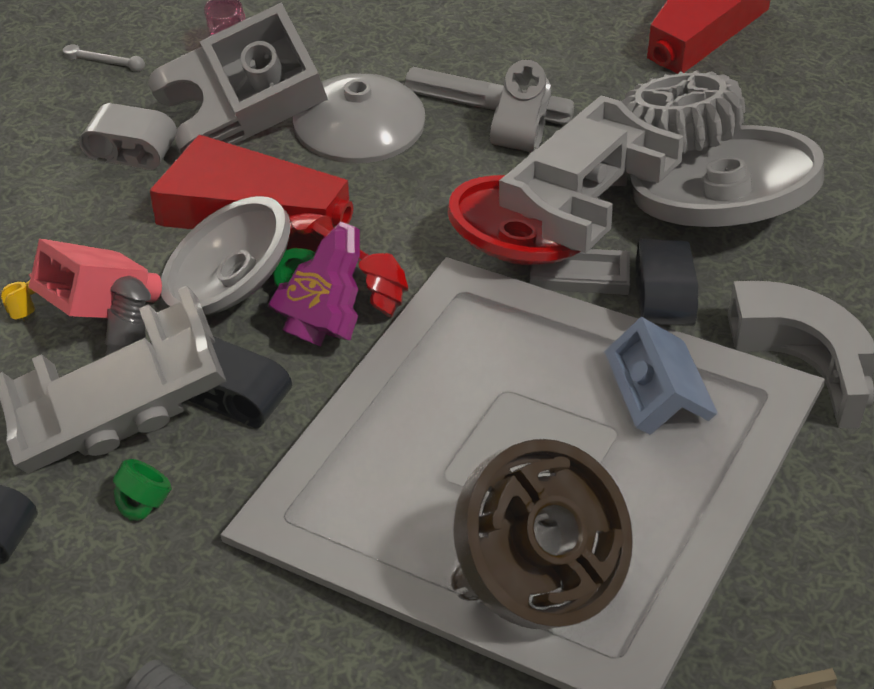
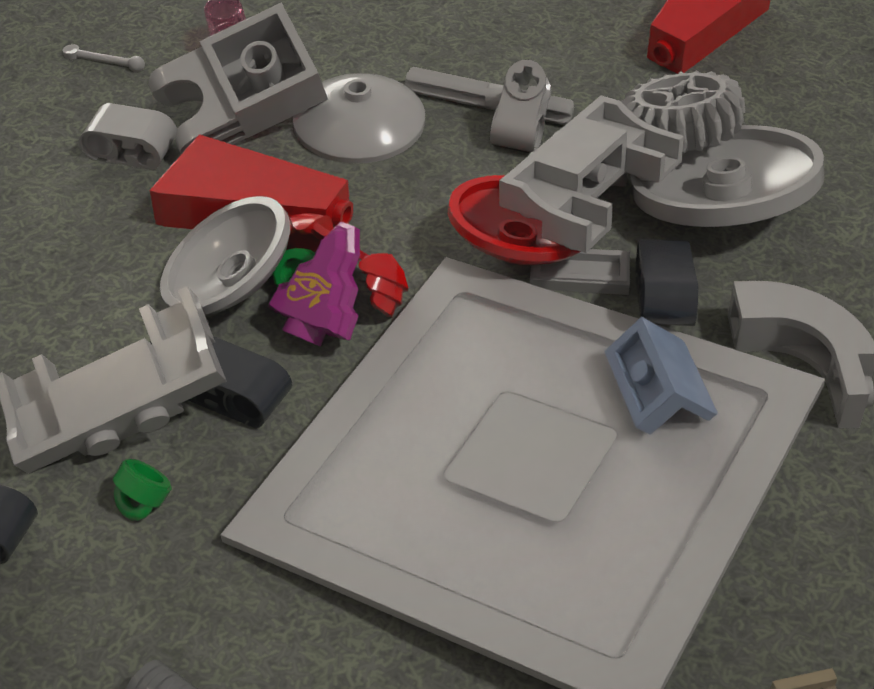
coral torso [1,239,162,356] -> none
dark brown piece [451,439,633,630] -> none

